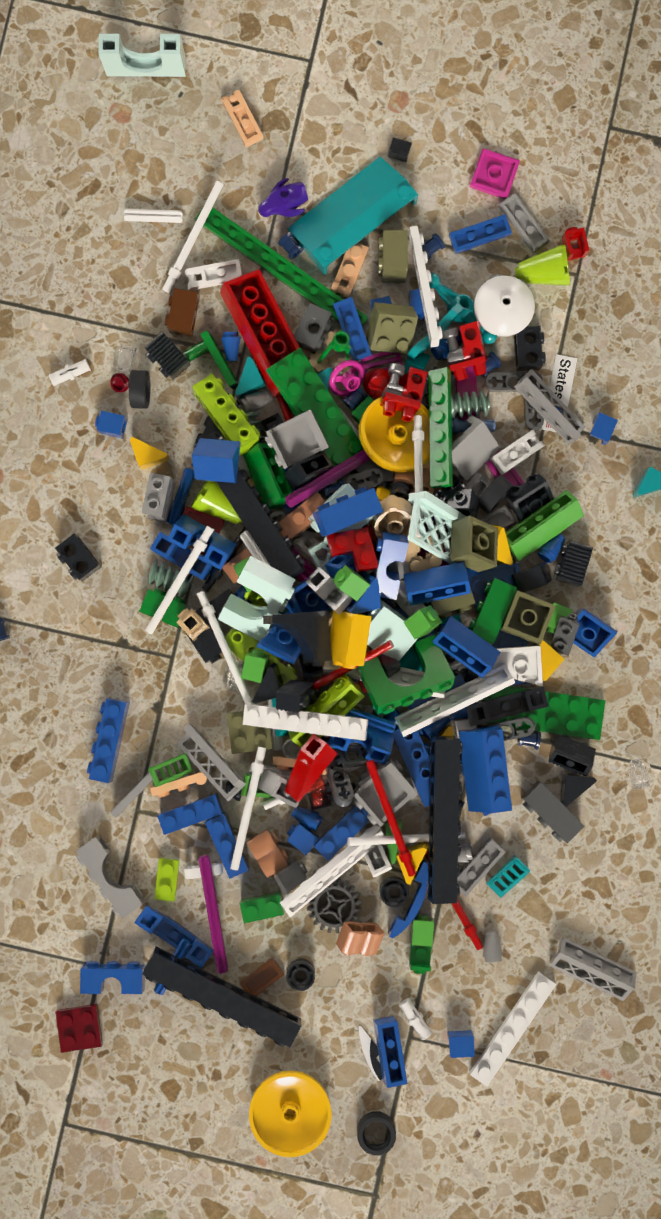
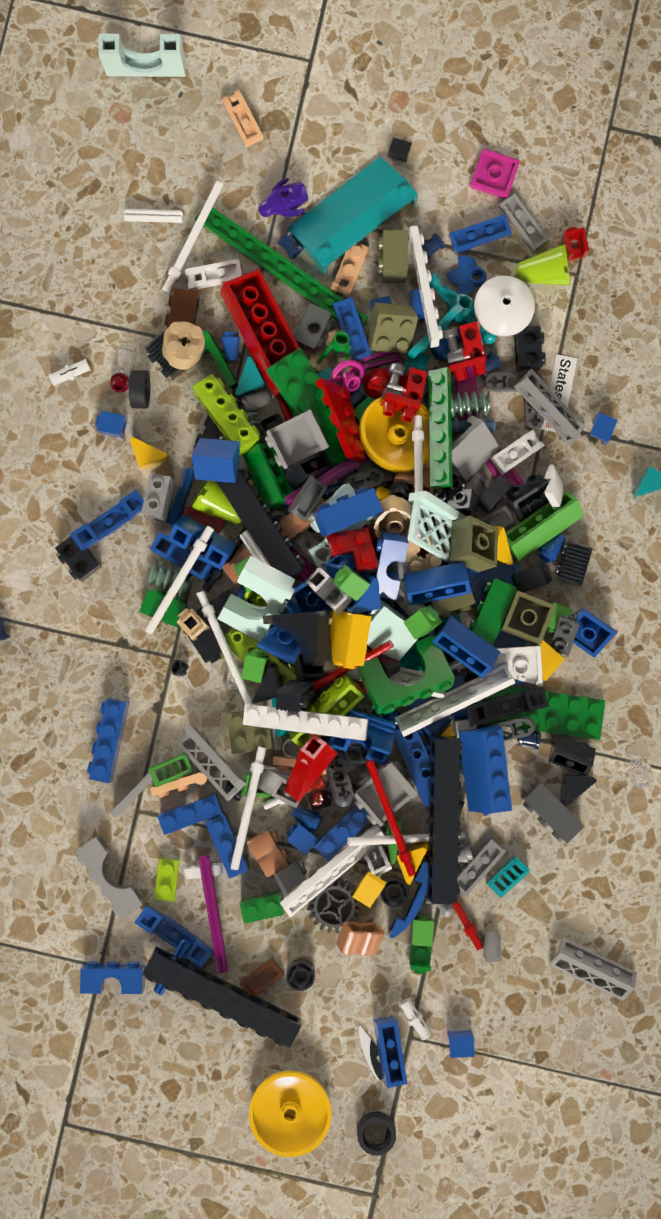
dark red plate [55,1004,103,1053] -> none
white plate [469,971,556,1086] -> none
none -> blue slope [70,490,144,551]
none -> tan brick [162,322,205,370]
none -> black hinge [171,659,189,677]
none -> dark grey tile [288,476,328,522]
none -> red wing [316,378,365,462]
none -> yellow slope [352,872,386,908]
none -> light grey arm [426,896,453,917]
none -> blue plate [447,256,487,295]
none -> white slope [544,465,563,507]

